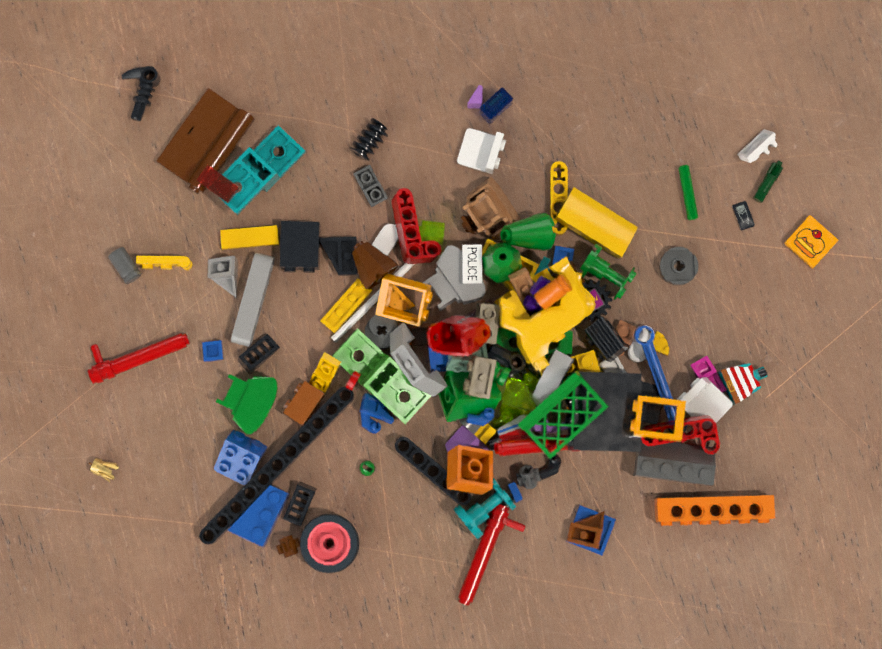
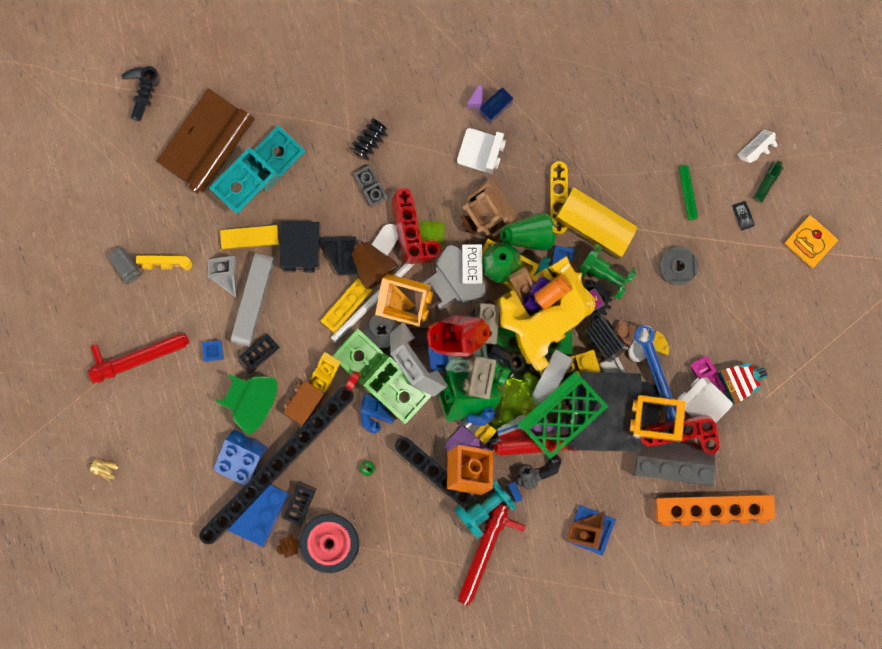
clear red plate [197,165,240,203] -> none

